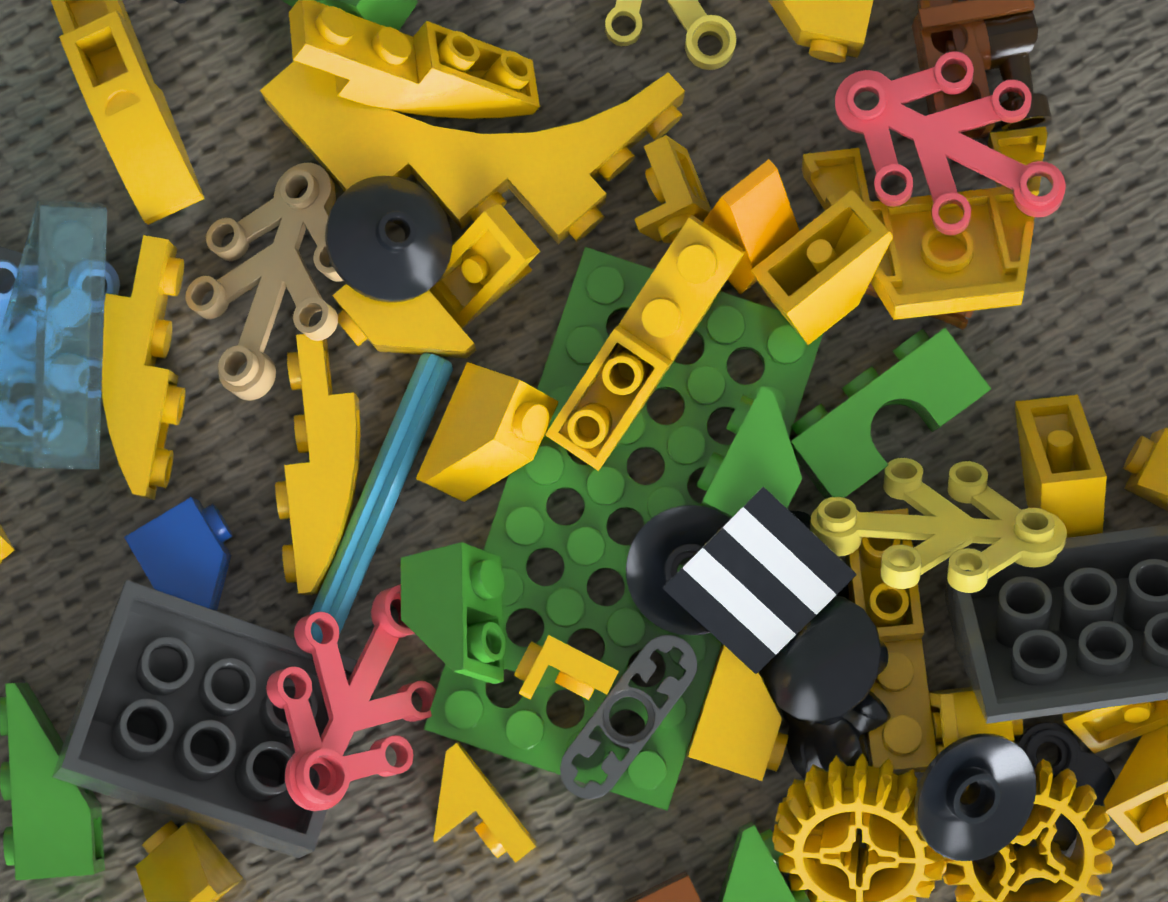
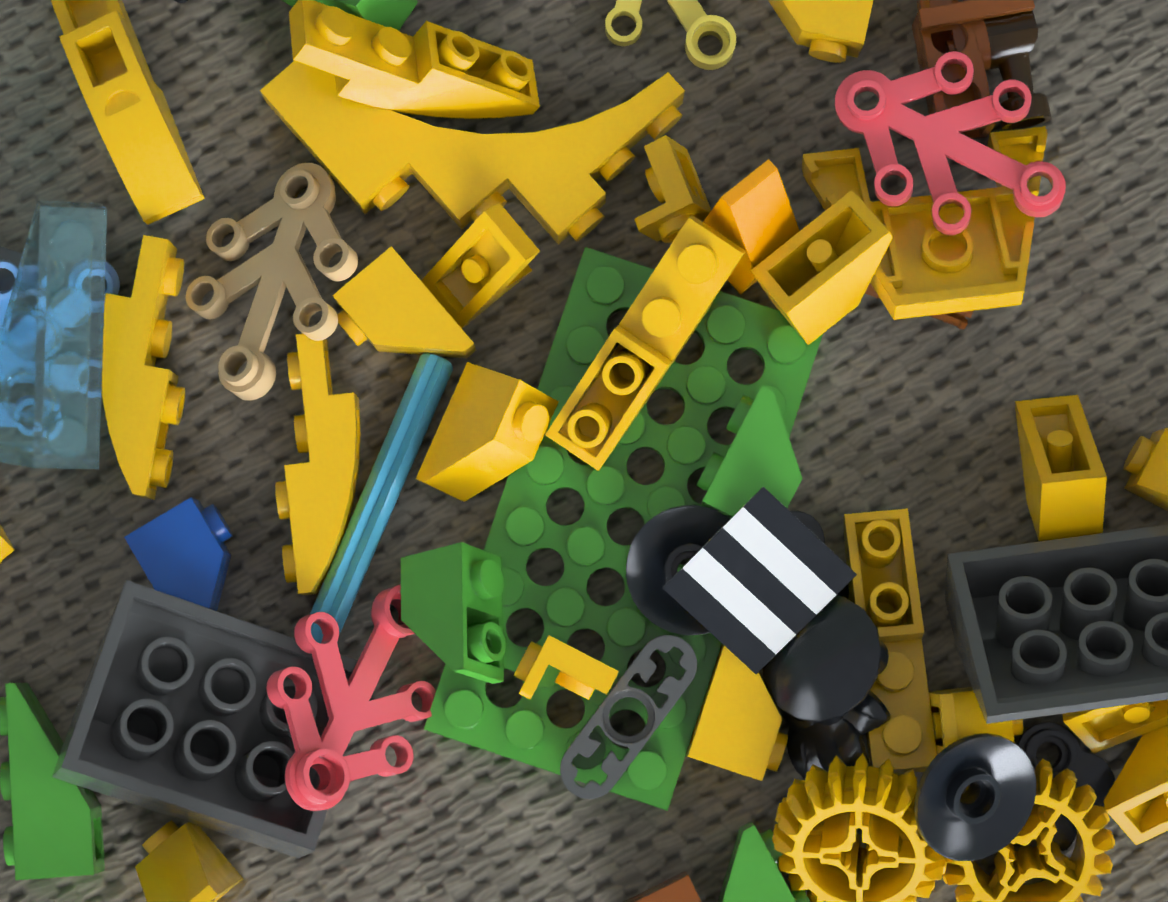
black dish [325,176,452,302] -> none
yellow slope [433,742,537,863] -> none
bright green arch [790,328,991,499] -> none
light yellow plant [810,458,1067,593] -> none

